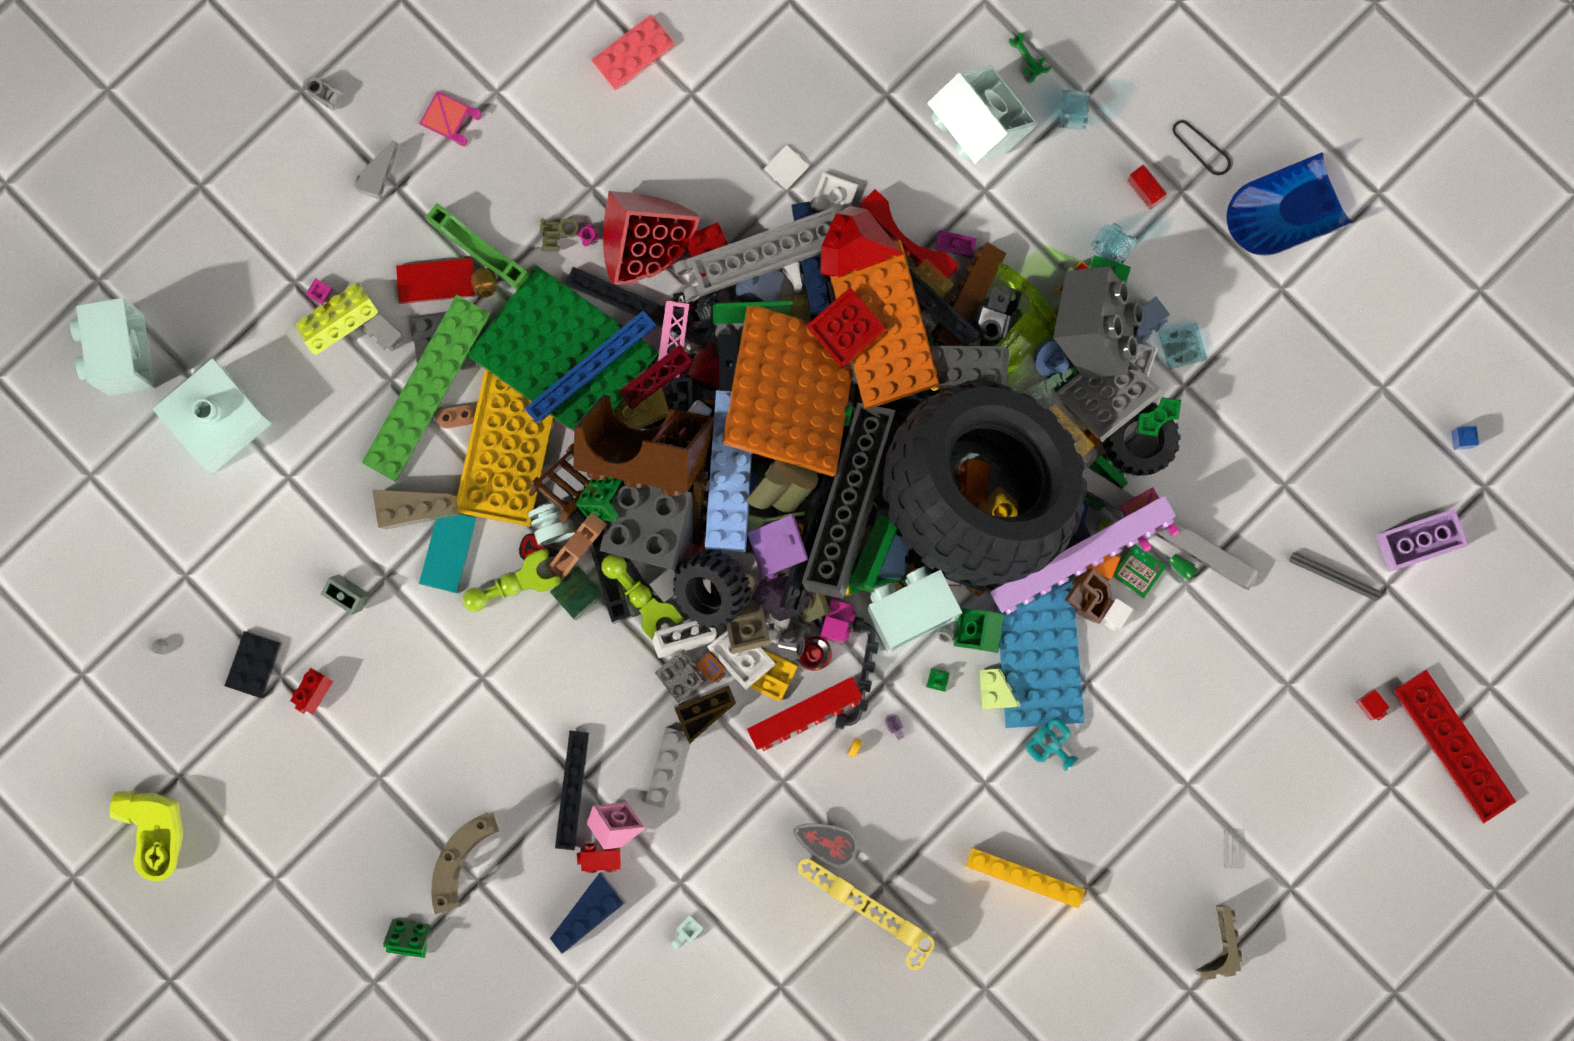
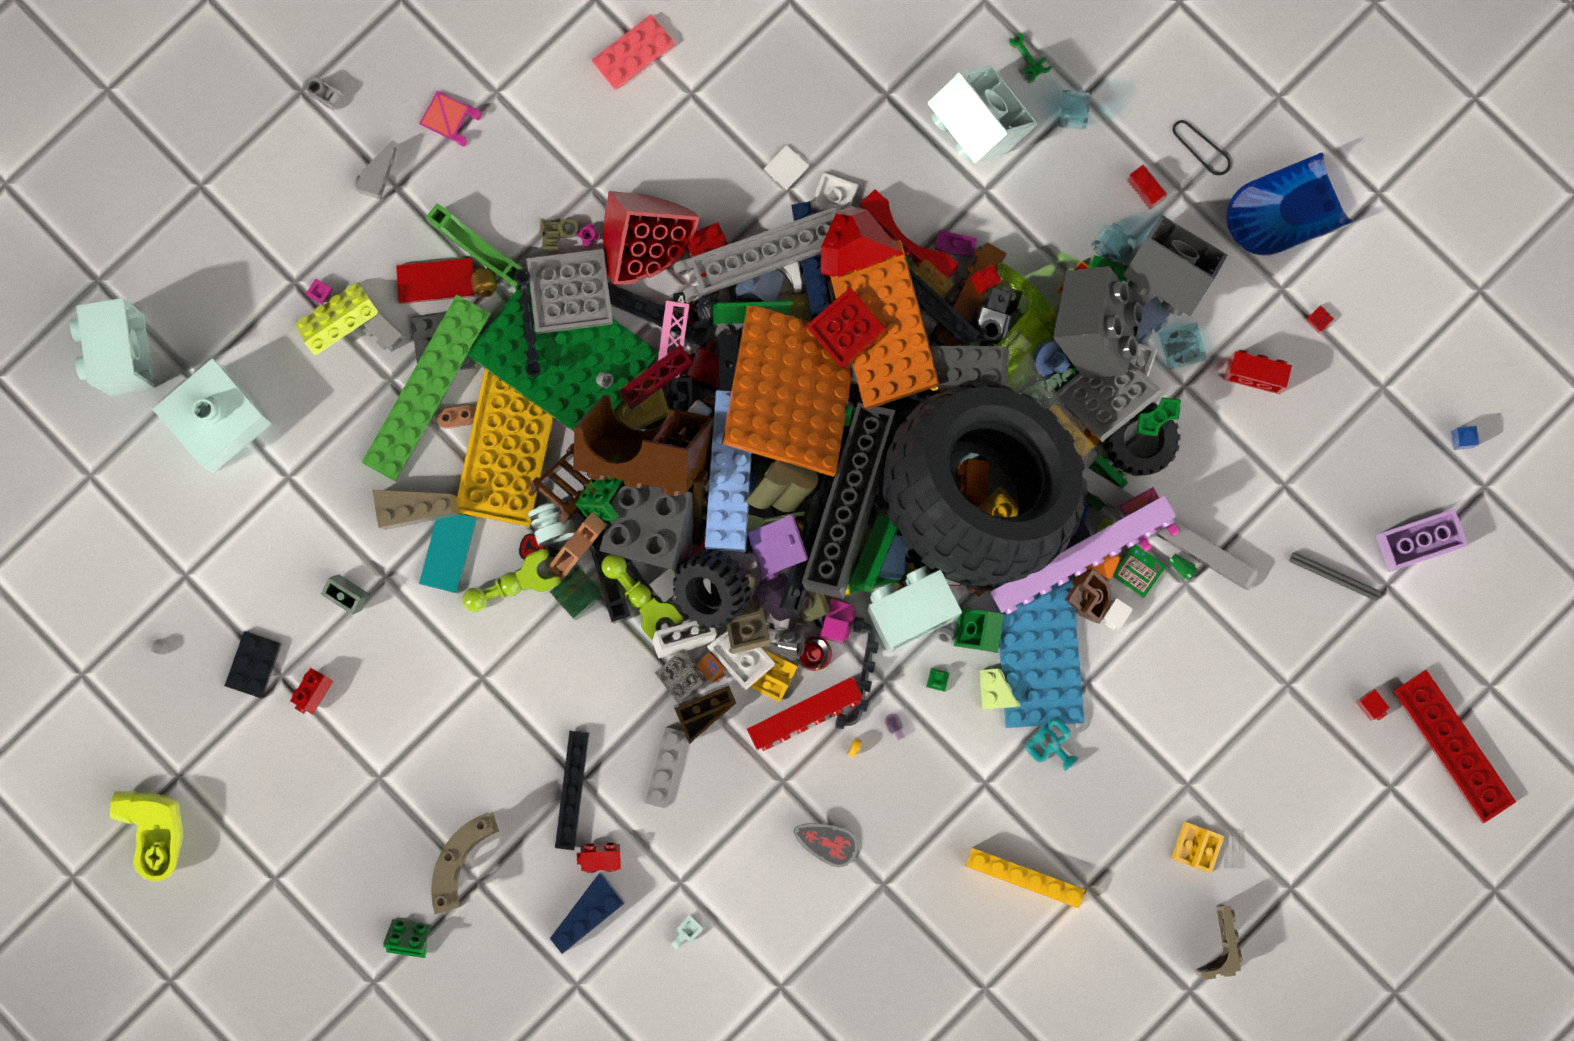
blue plate [524,311,656,425] -> none
bright pink slope [587,802,644,849] -> none
light yellow beam [798,859,934,970] -> none
none -> black bar [514,269,542,378]
none -> light grey plate [527,249,613,334]
none -> light grey hinge [596,371,613,389]
none -> red brick [970,264,1002,295]
none -> dark grey brick [1123,215,1228,316]
none -> yellow slope [1171,822,1224,873]
none -> red brick [1223,350,1292,395]
none -> red tile [1306,305,1334,333]

